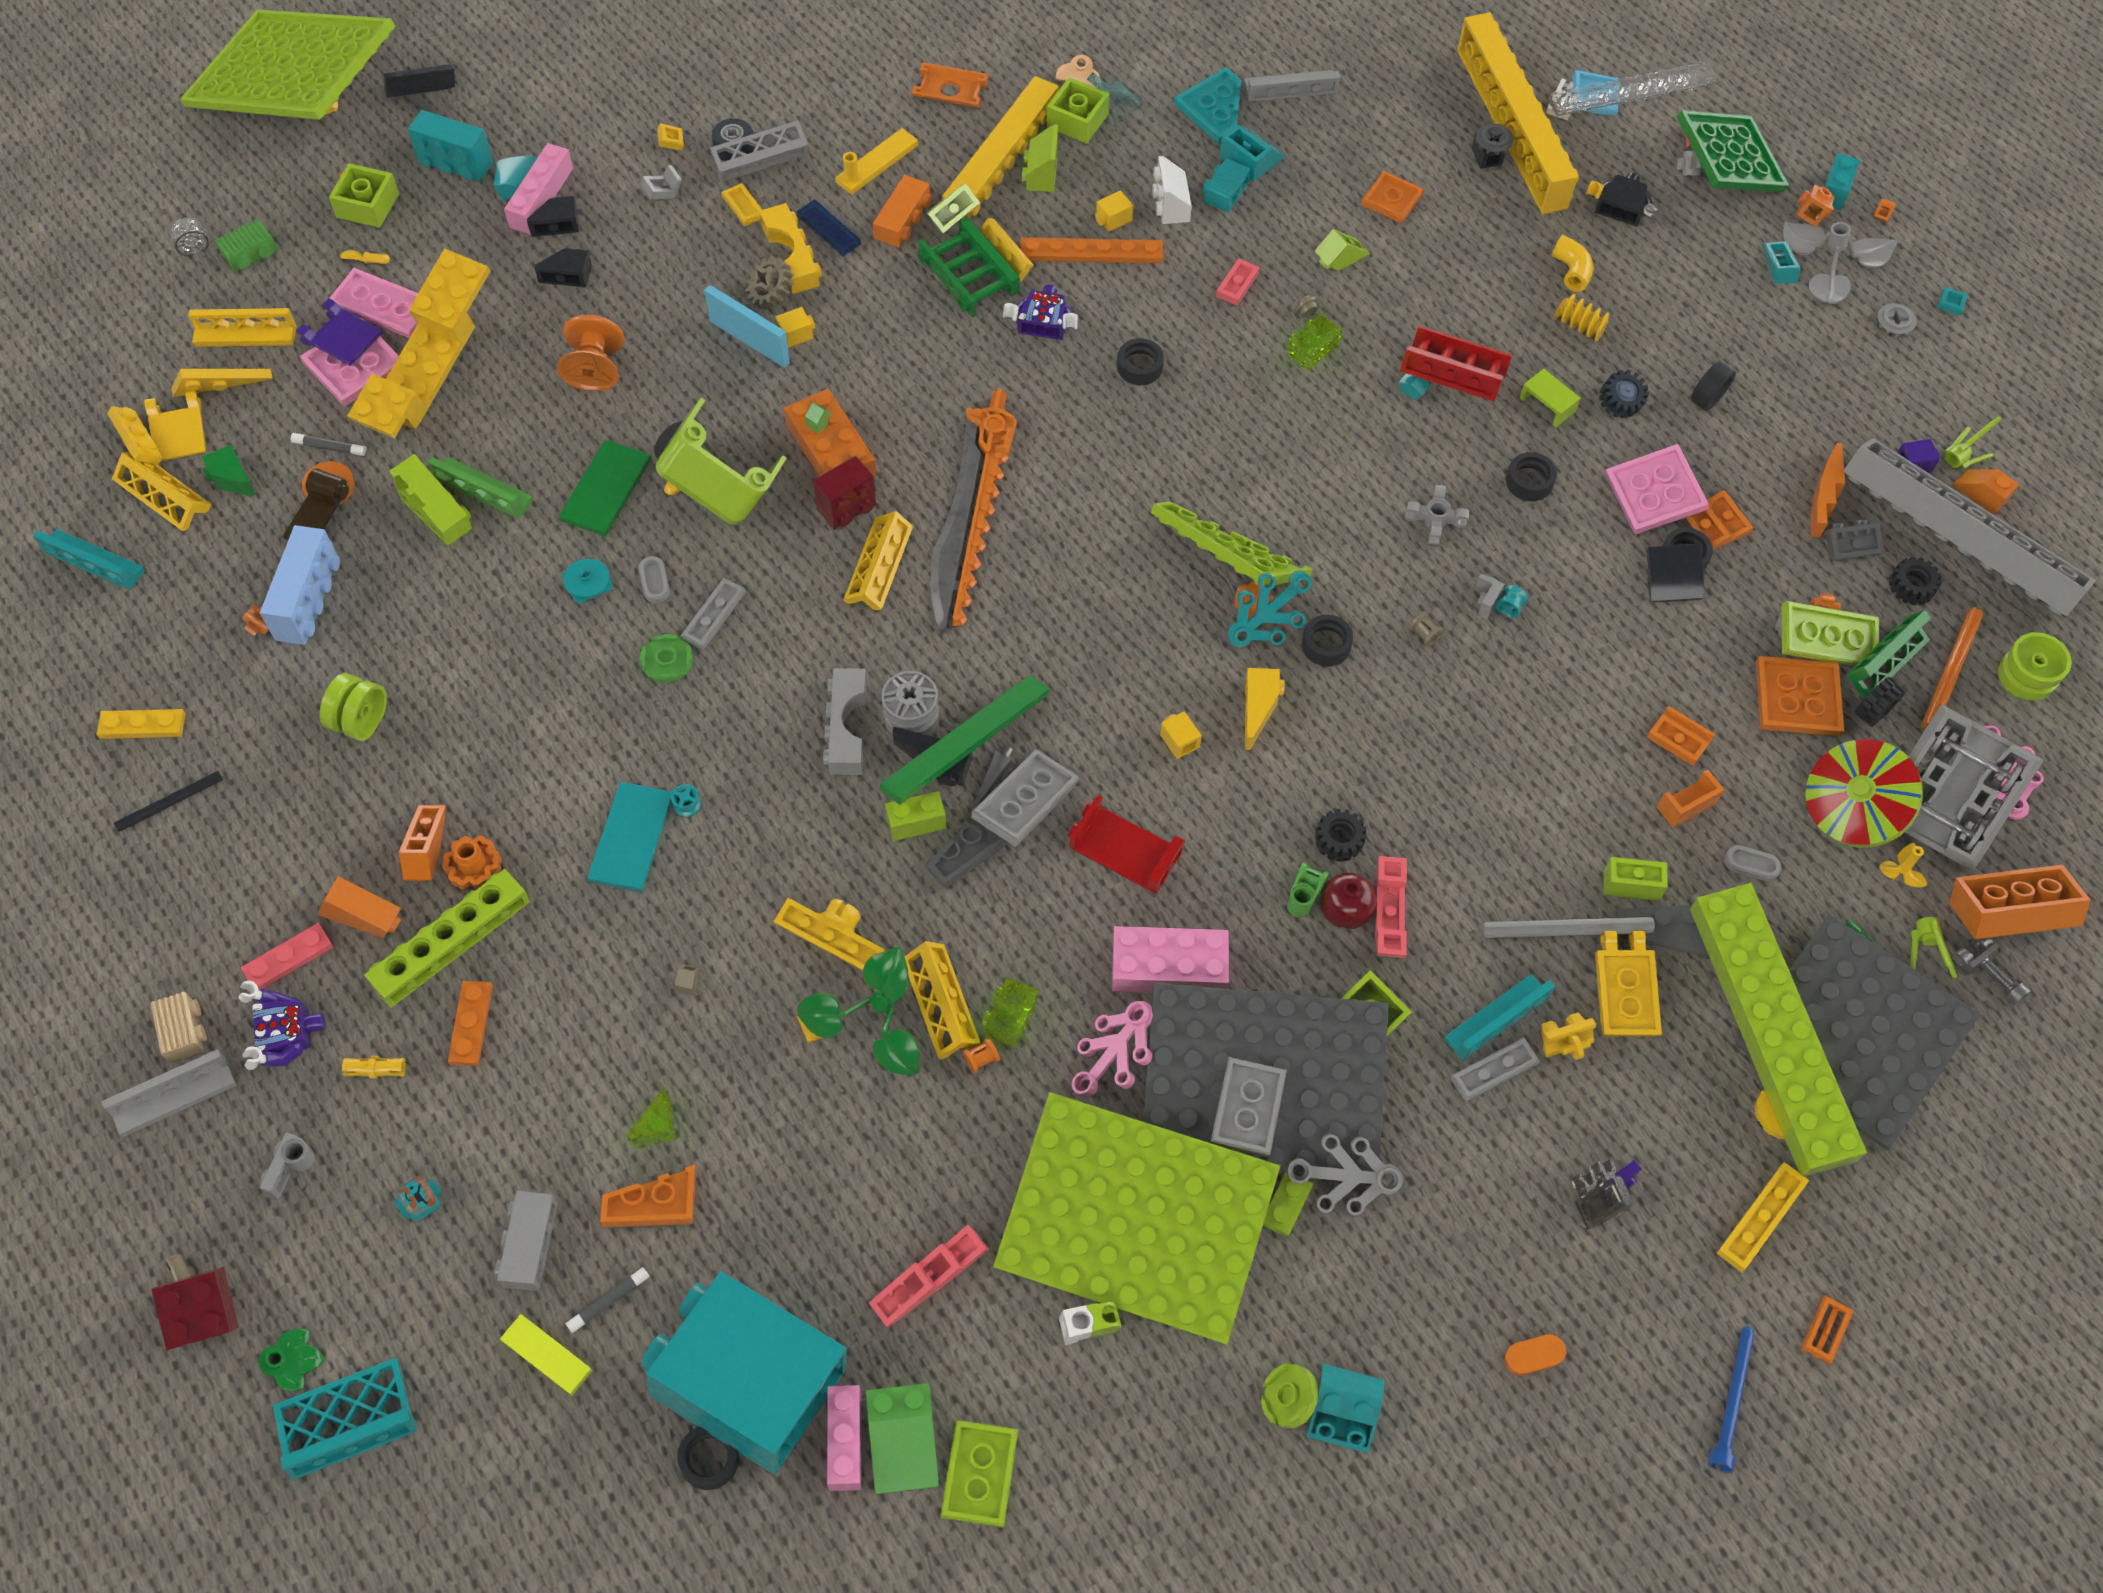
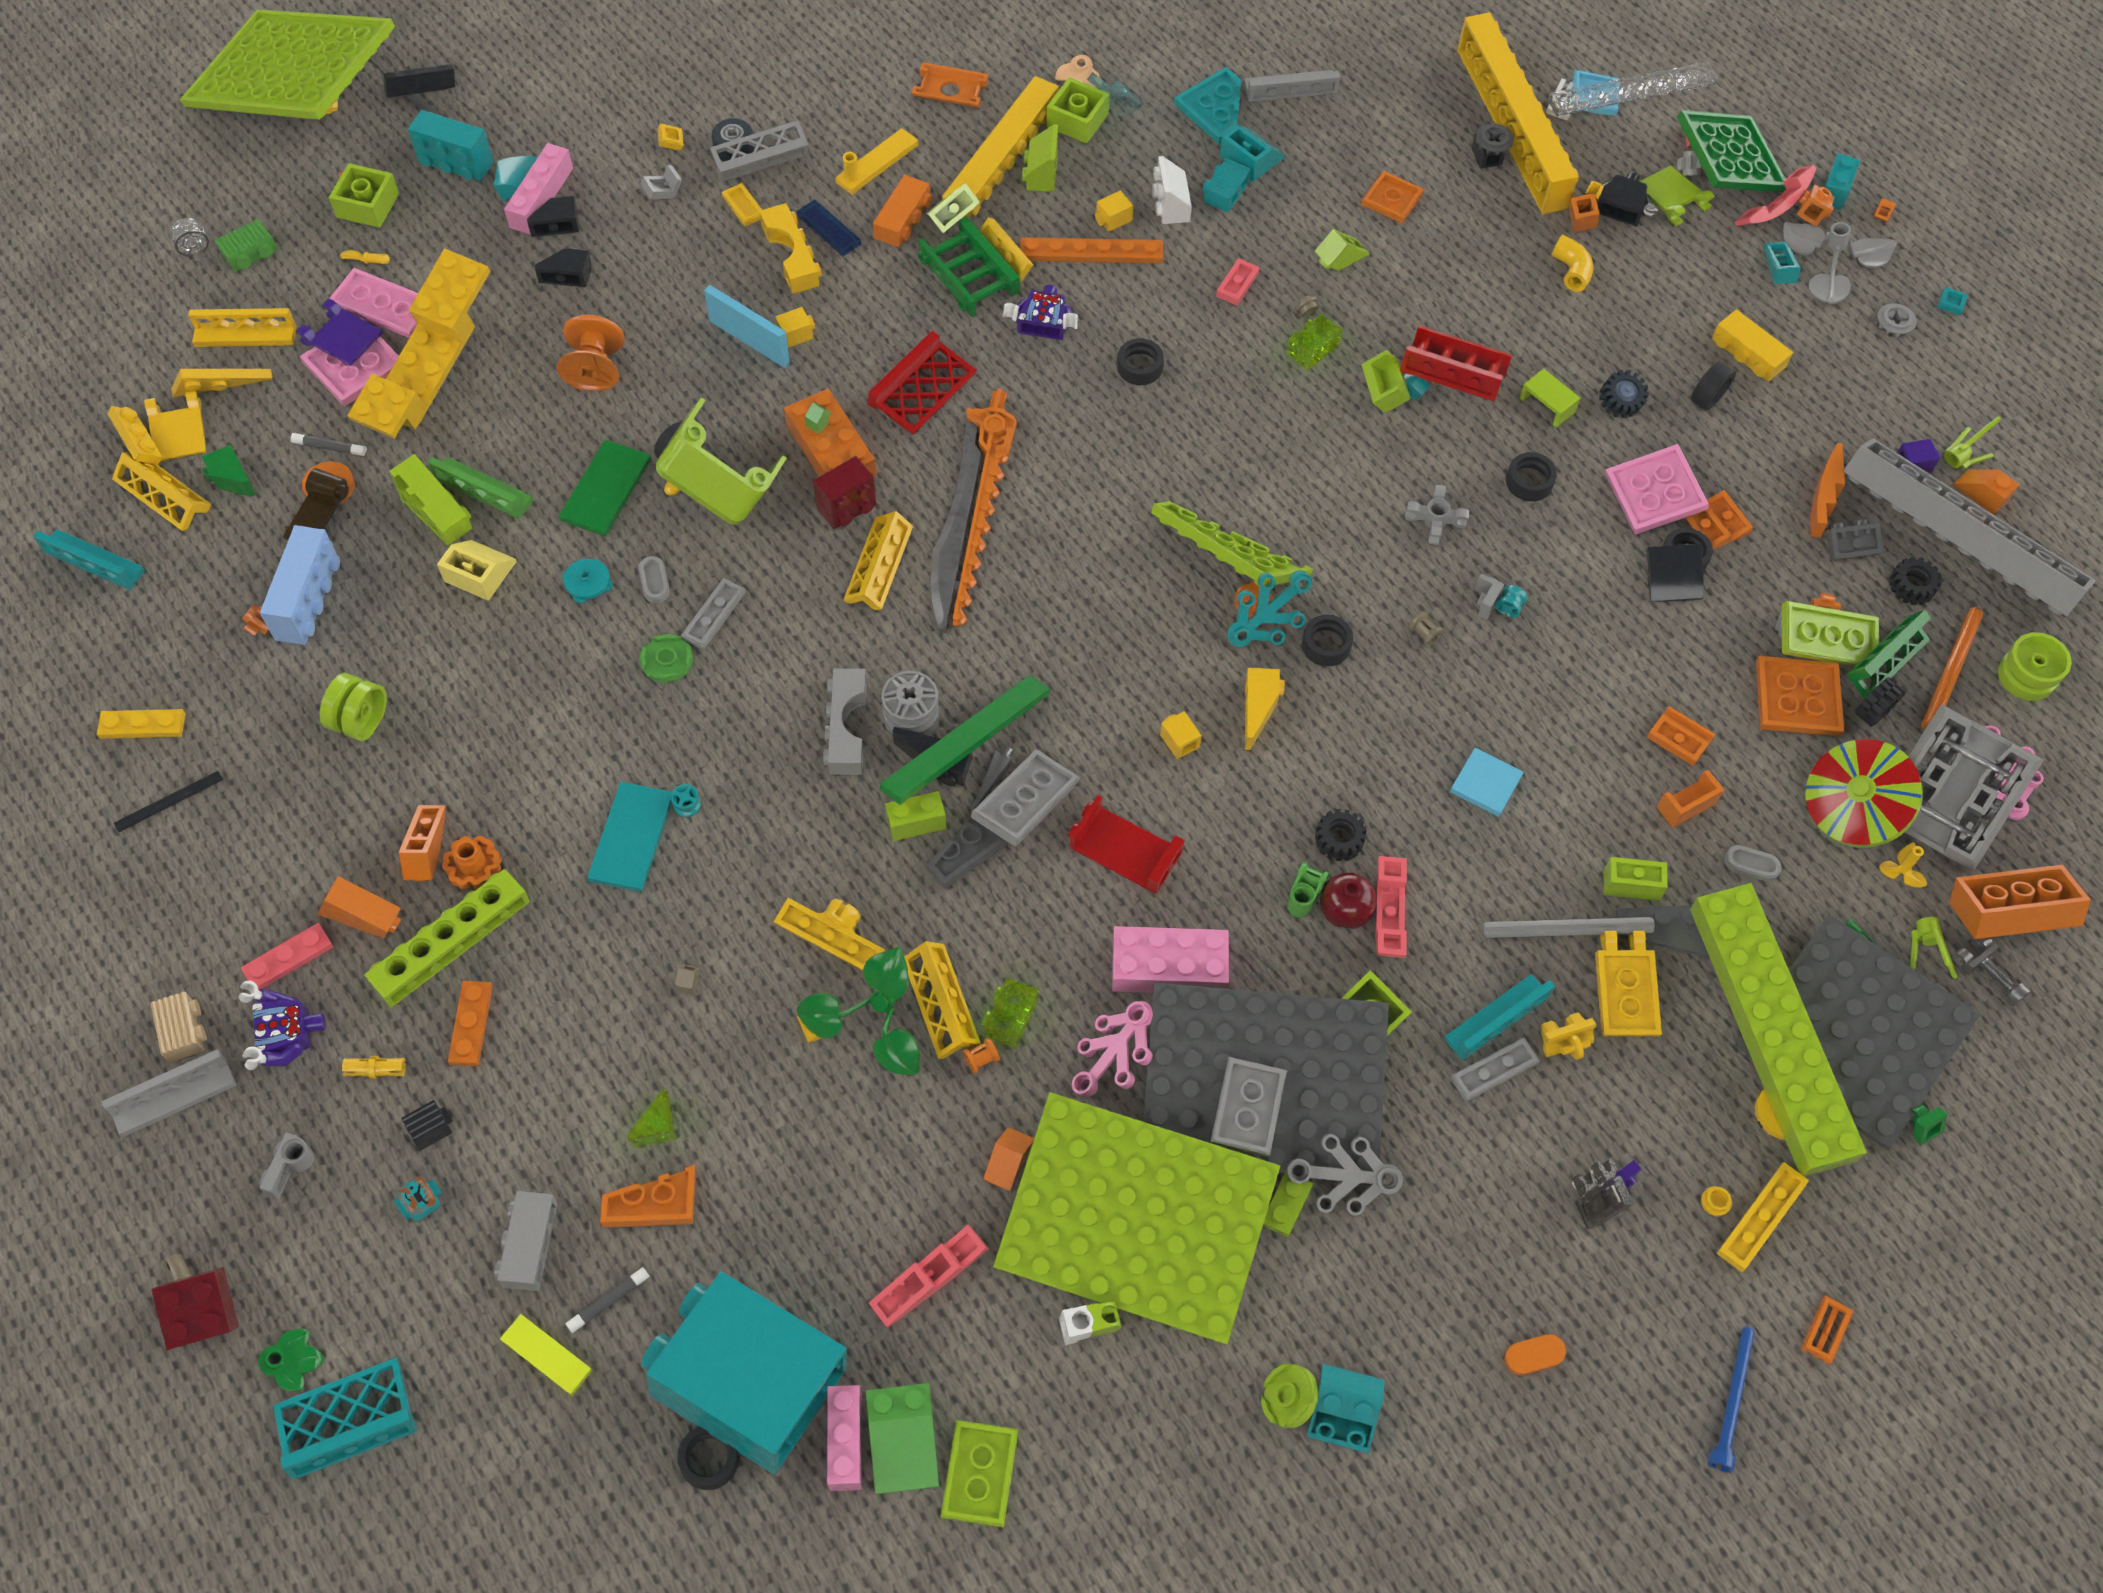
dark tan gear [745,256,794,310] -> none
yellow piece [1554,294,1610,342] -> none
none -> black brick [401,1100,453,1151]
none -> light yellow slope [437,540,517,601]
none -> red fence [867,330,977,435]
none -> orange slope [983,1127,1034,1192]
none -> lime panel [1361,350,1411,412]
none -> medium azure tile [1450,748,1524,817]
none -> orange brick [1569,193,1599,232]
none -> lime flag [1639,165,1714,226]
none -> yellow plate [1701,1186,1732,1217]
none -> yellow brick [1712,309,1794,382]
none -> coral slope [1734,165,1816,226]
none -> green tile [1910,1104,1948,1145]

